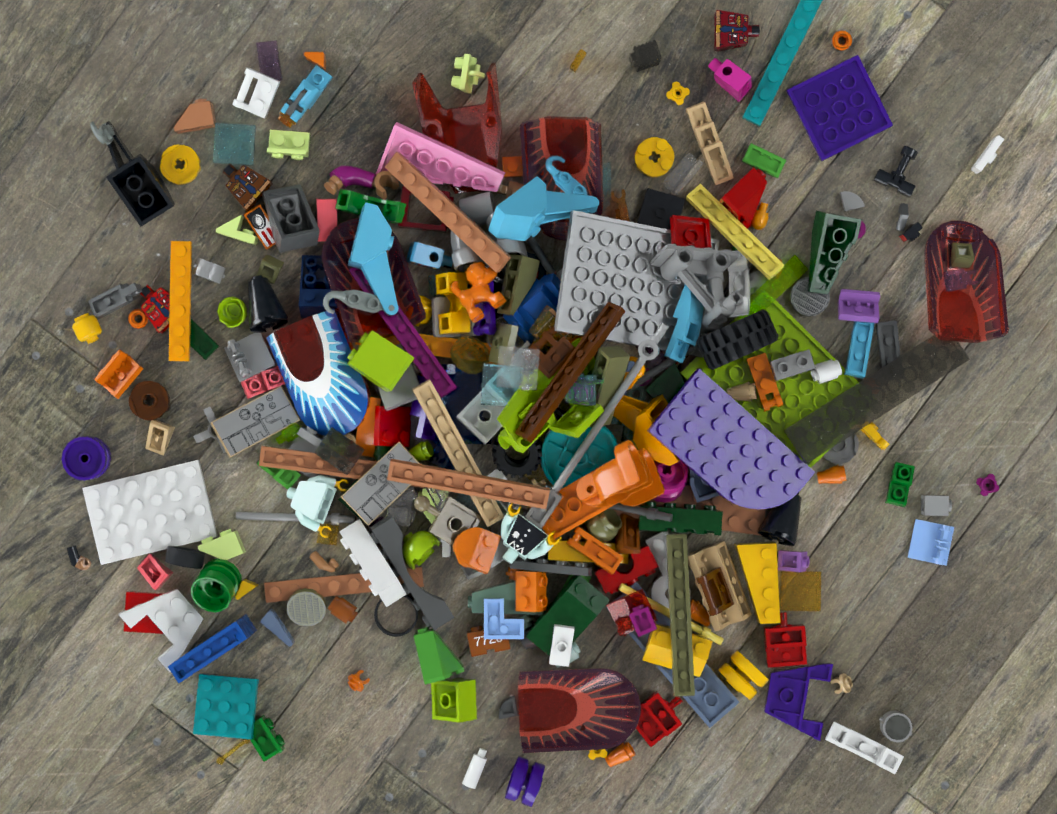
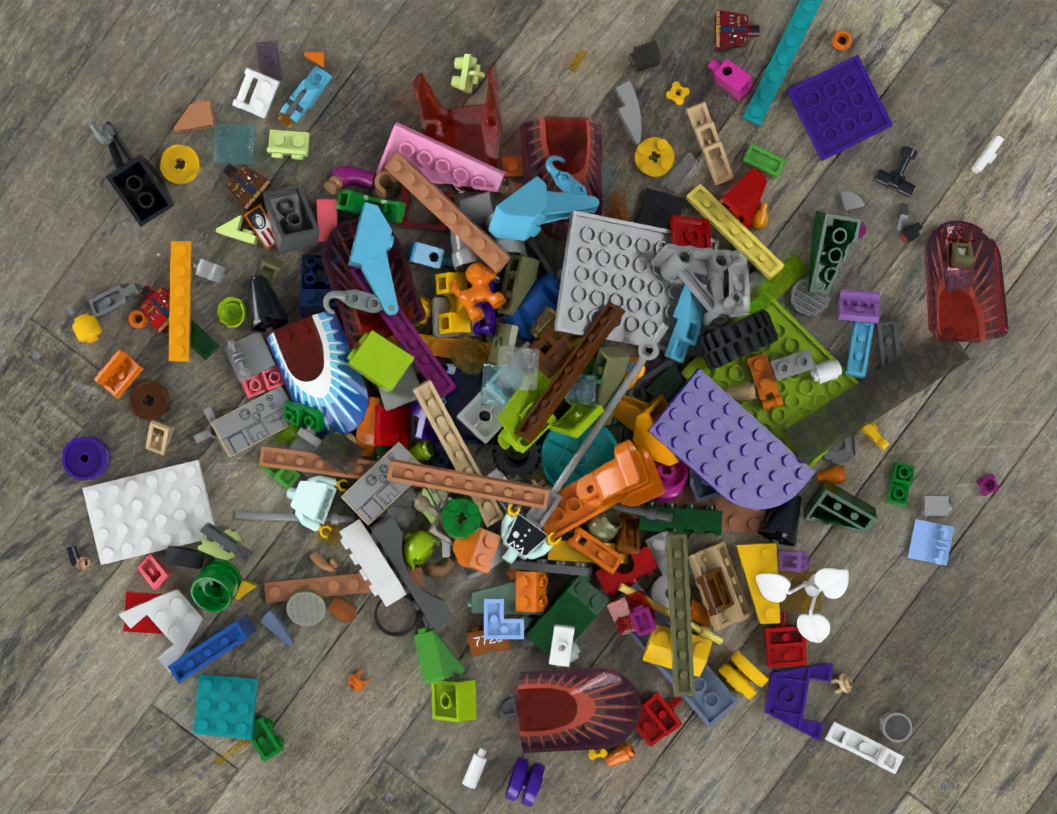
none -> dark grey hinge [200,523,253,564]
none -> green slope [284,401,324,432]
none -> medium nougat arm [426,557,456,578]
none -> green plate [441,499,481,539]
none -> light grey slope [615,80,642,146]
none -> white plant [756,568,849,643]
none -> dark green wedge [803,479,877,533]

